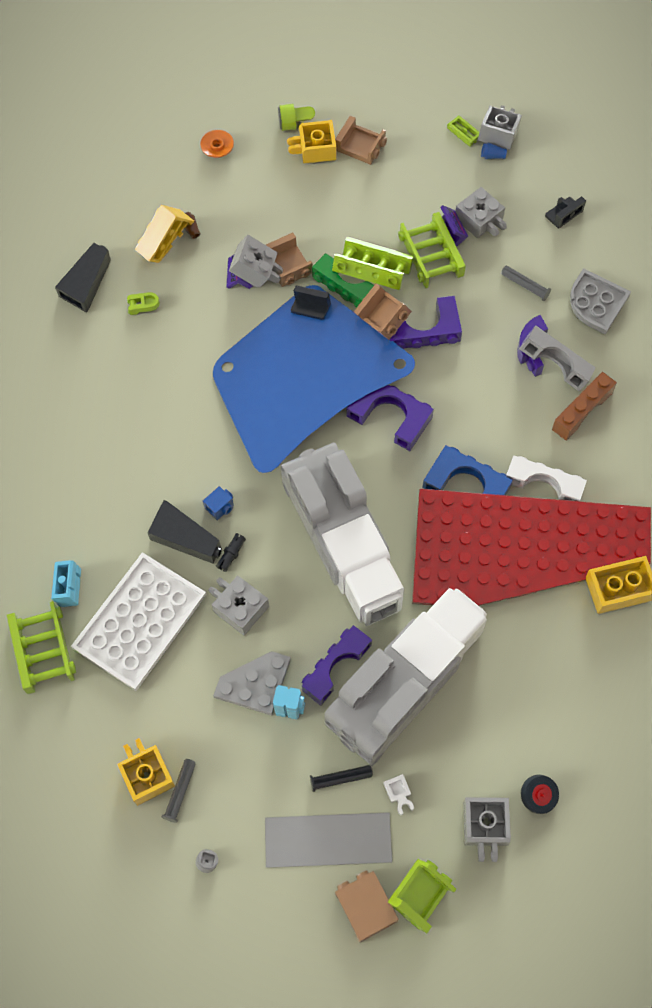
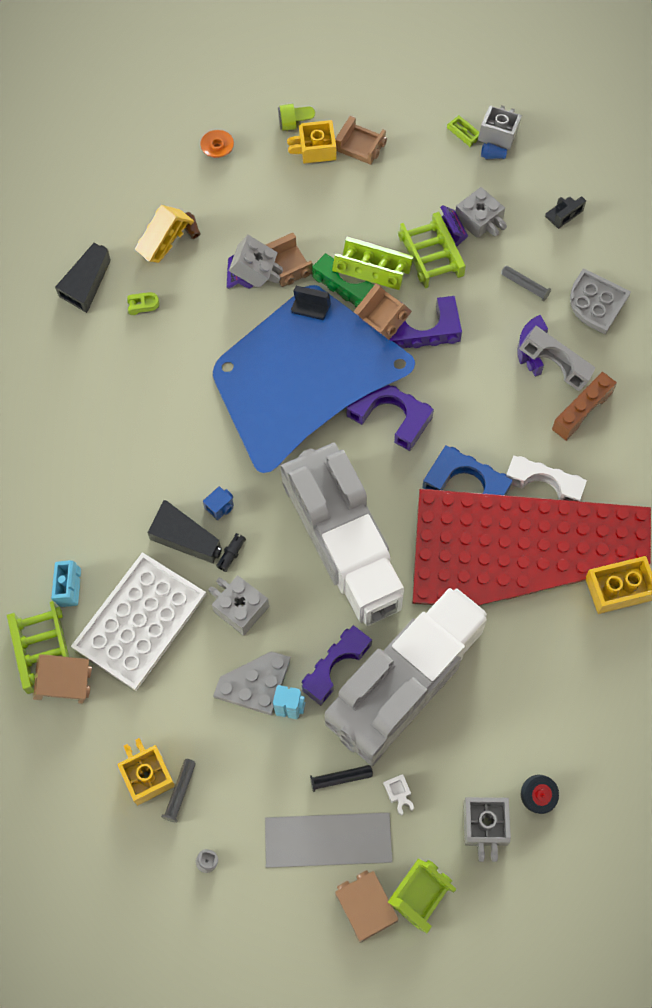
none -> medium nougat panel [33,654,92,704]

